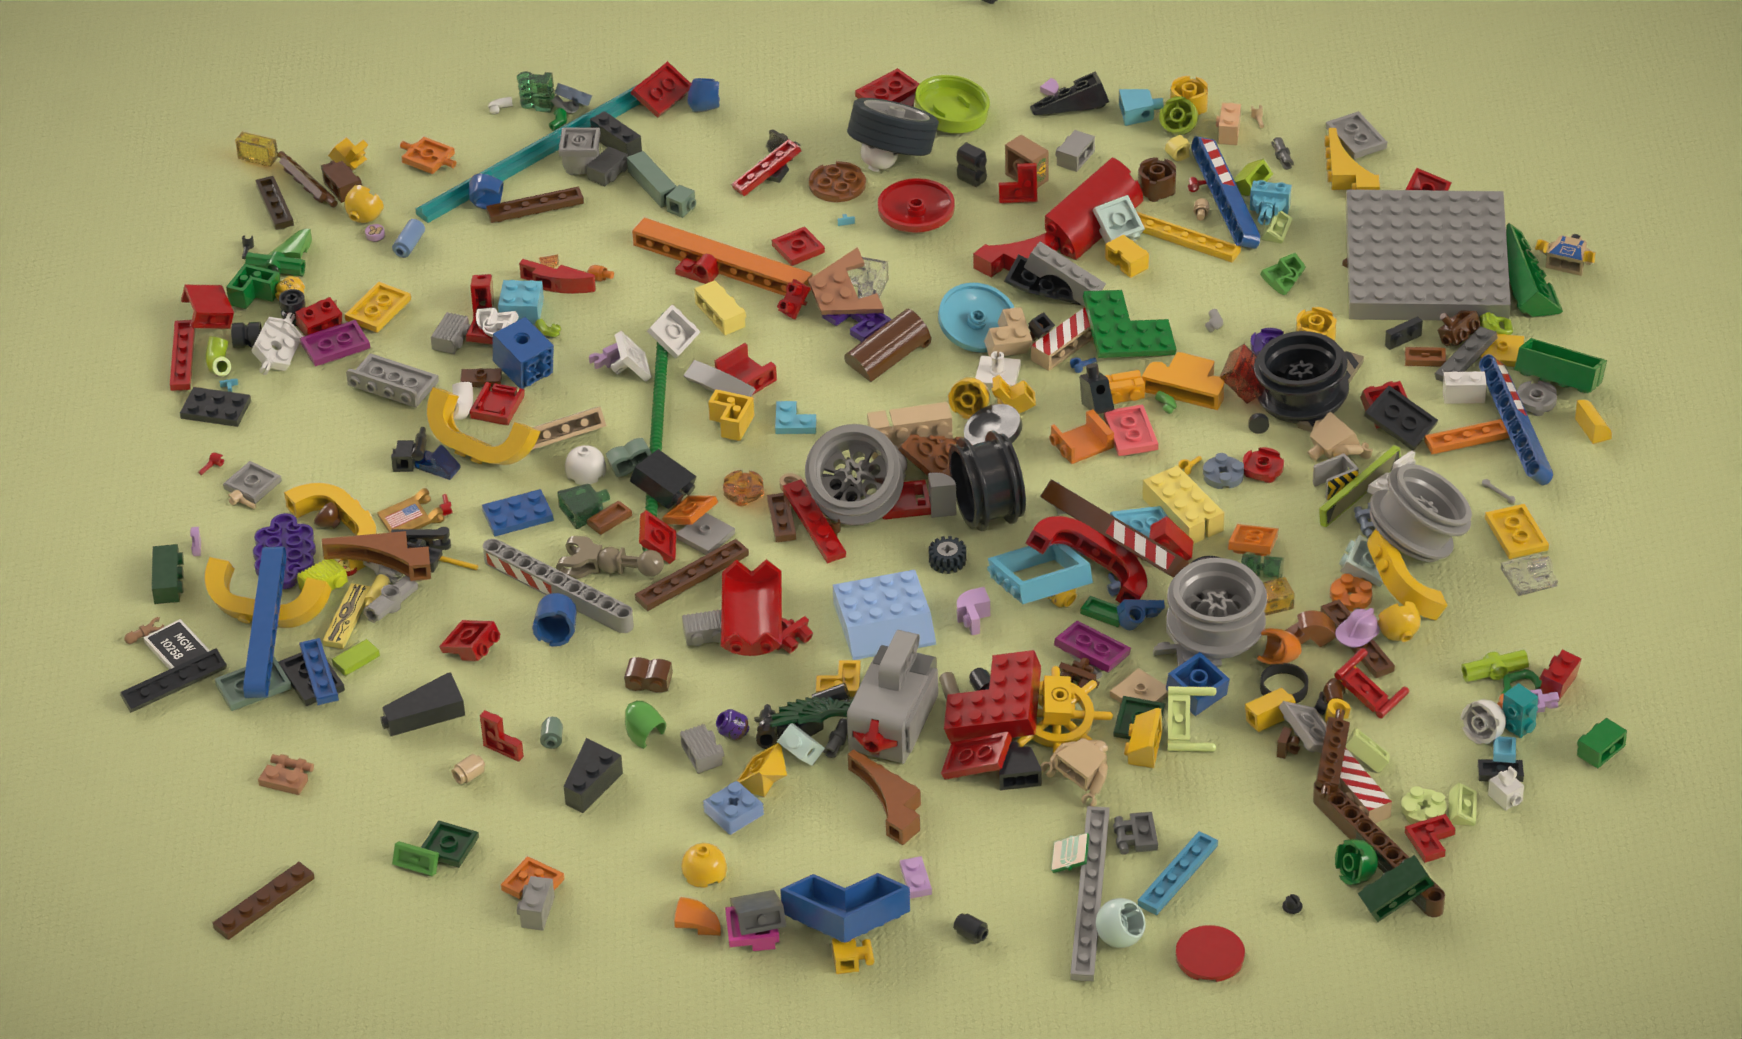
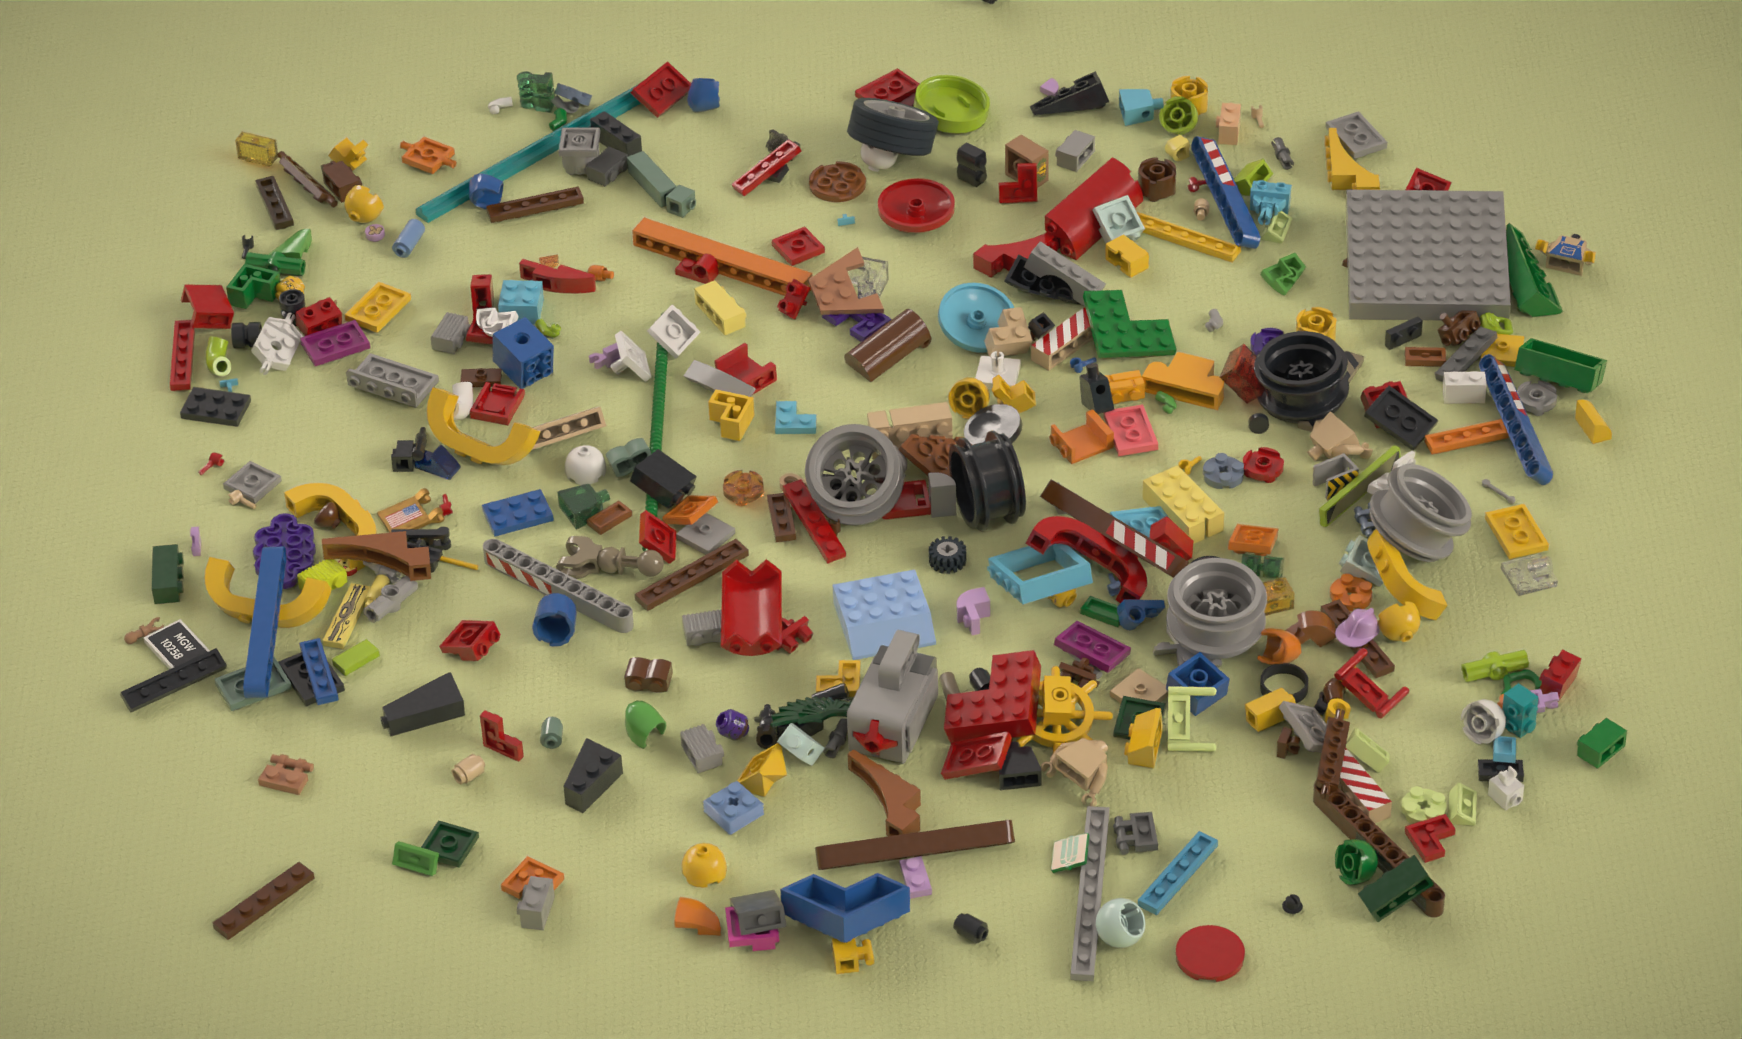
none -> reddish brown beam [815,820,1015,870]

